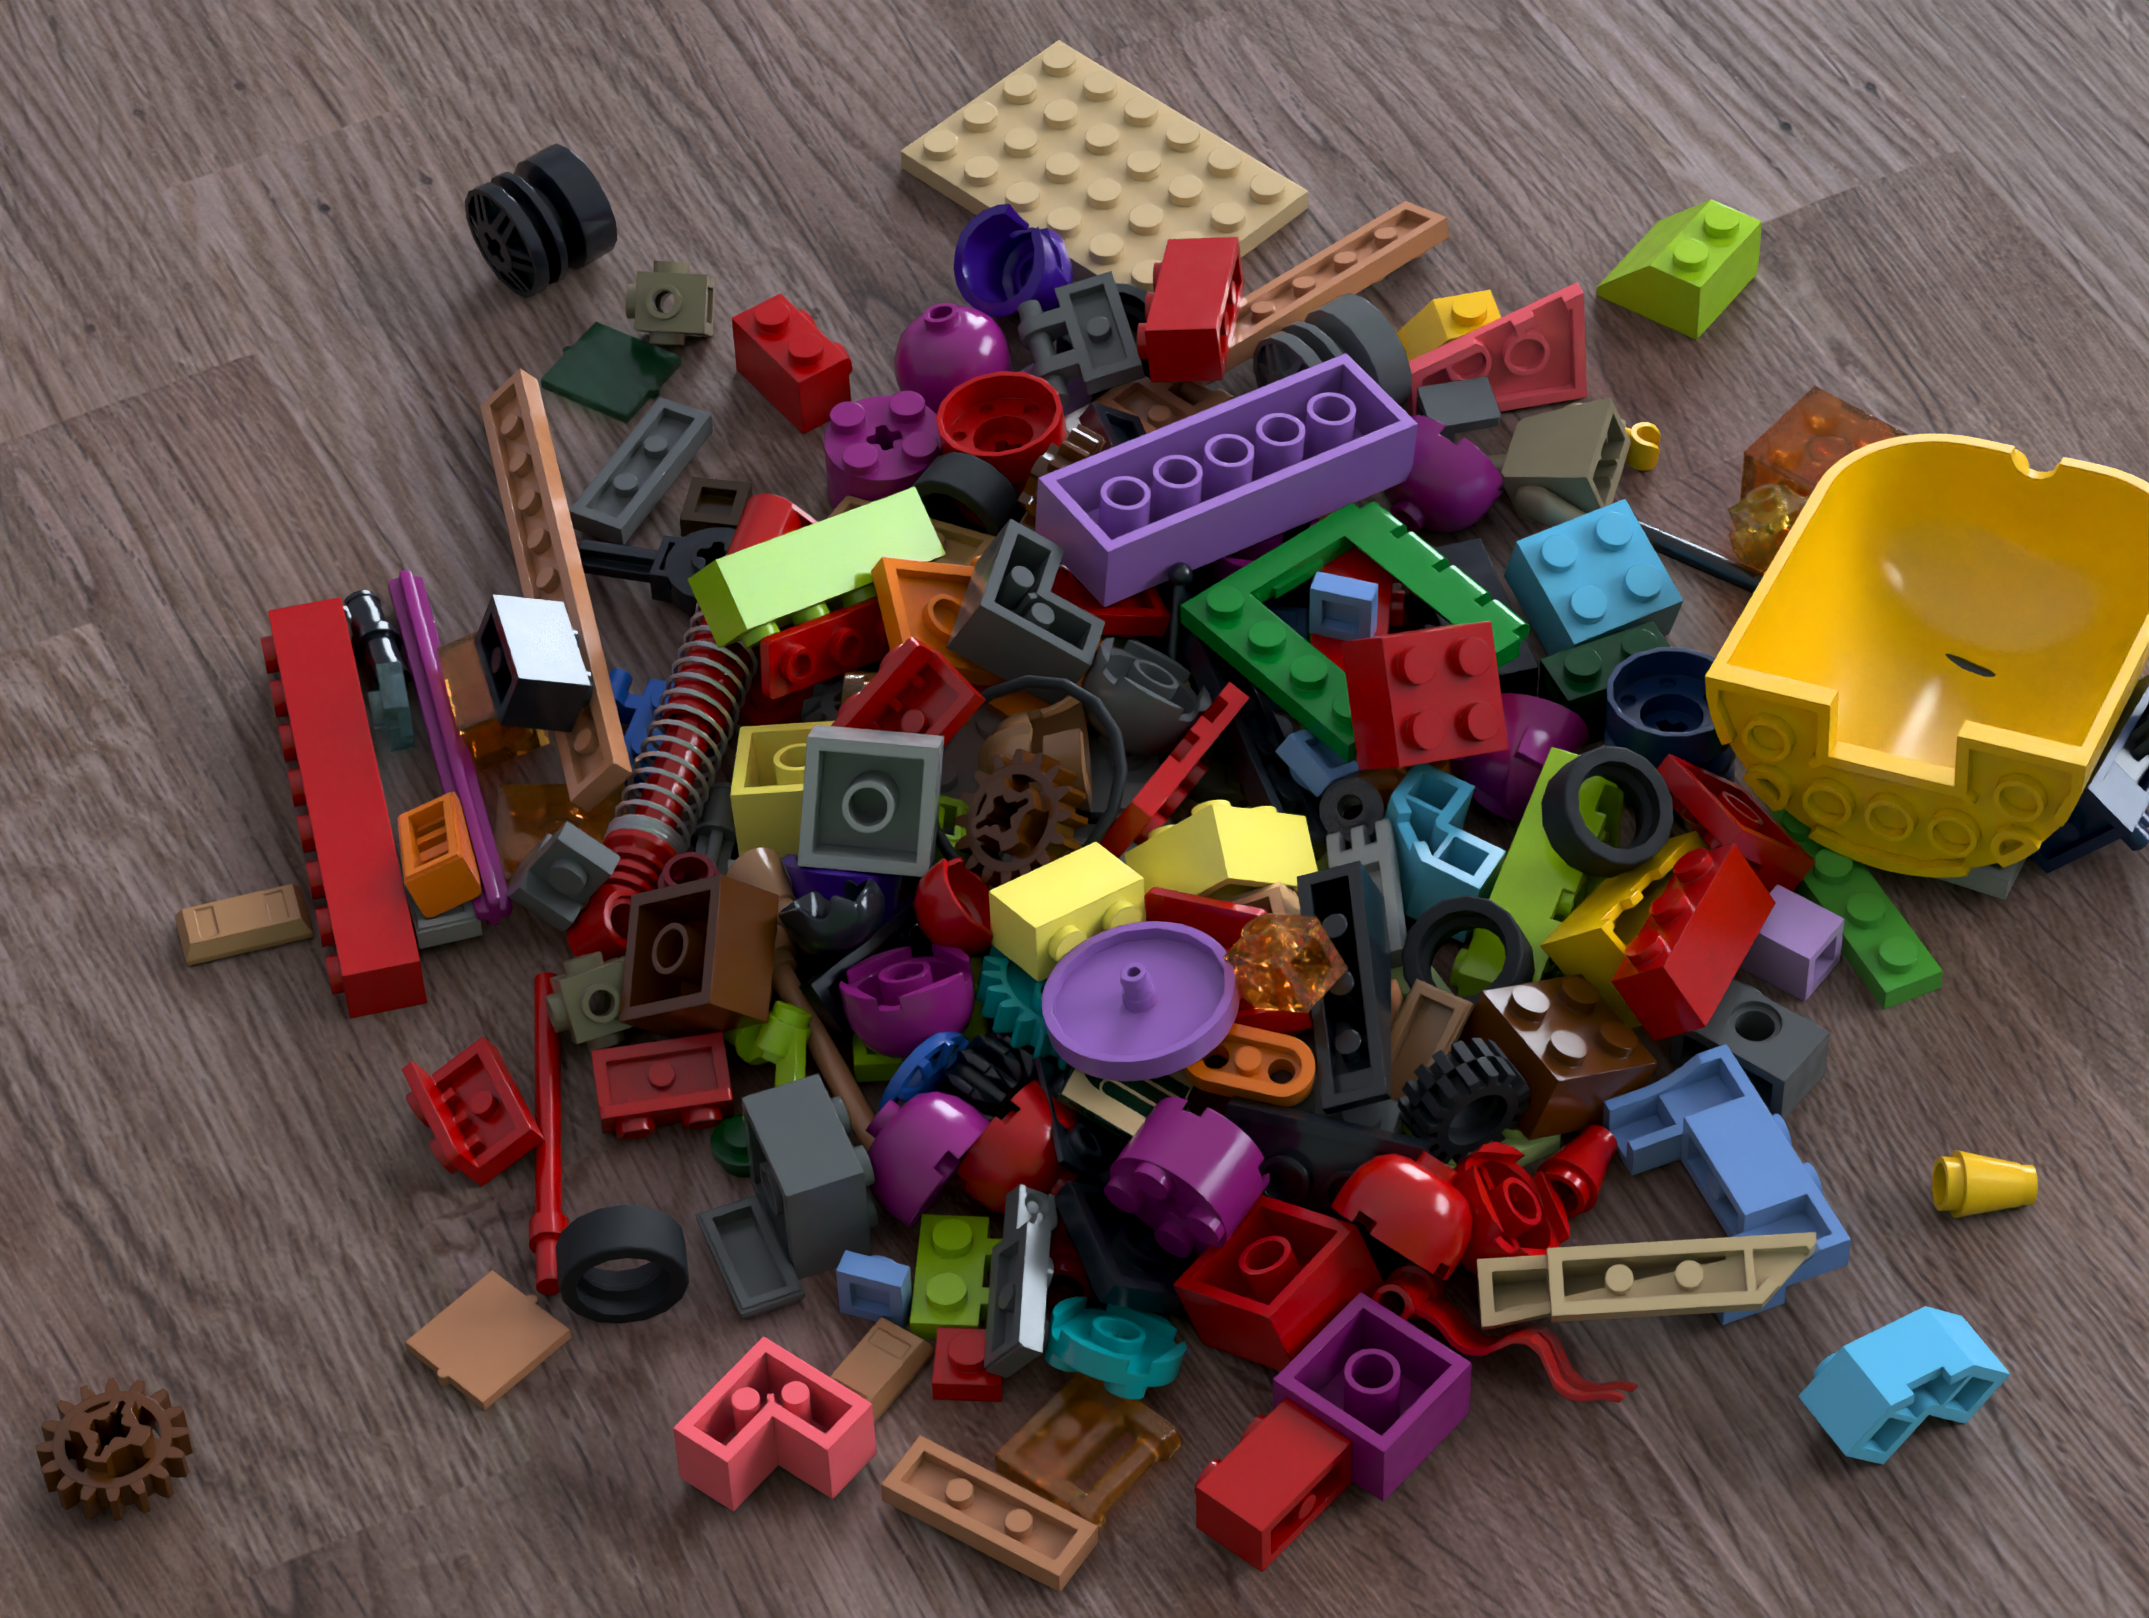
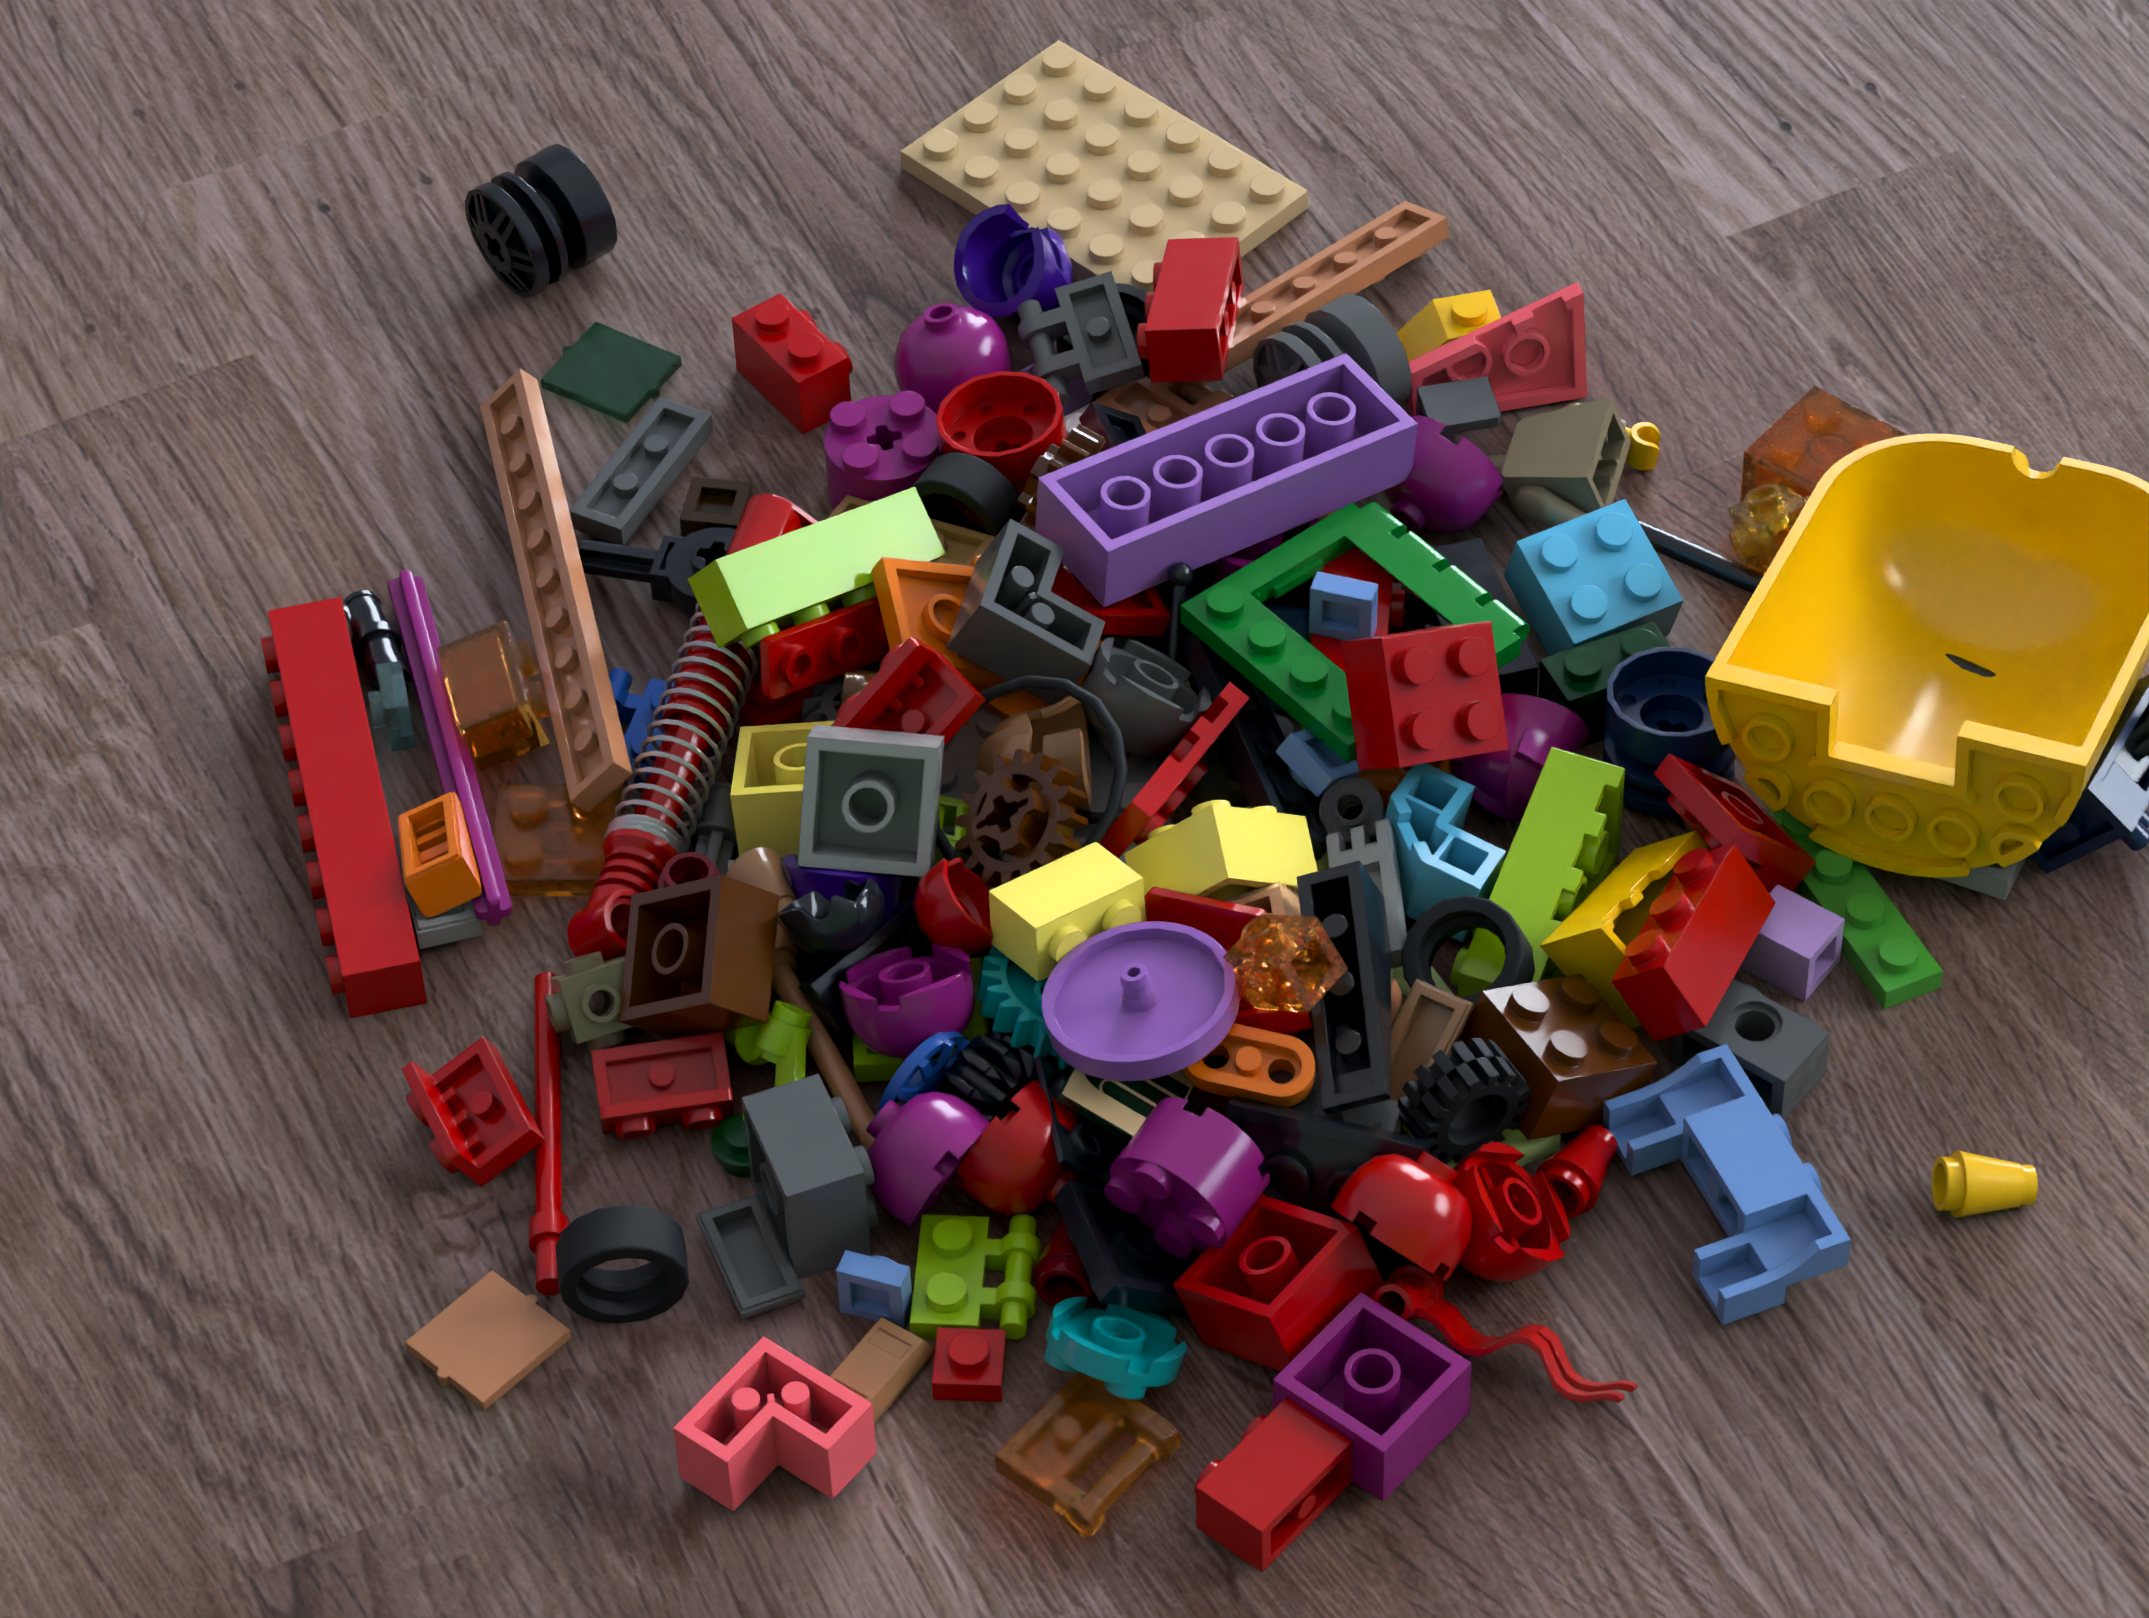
reddish brown gear [36,1378,193,1521] -> none
medium nougat tile [175,884,314,966] -> none
black brick [474,594,593,733] -> none
dark grey brick [506,821,621,932] -> none
dark tan brick [626,261,716,346] -> none
nougat plate [881,1435,1098,1593] -> none
dark grey hinge [983,1184,1057,1378] -> none
tan wedge [1476,1232,1817,1330] -> none
black tyre [1541,746,1674,878] -> none
lime slope [1596,199,1762,340] -> none
medium azure brick [1798,1306,2011,1465] -> none

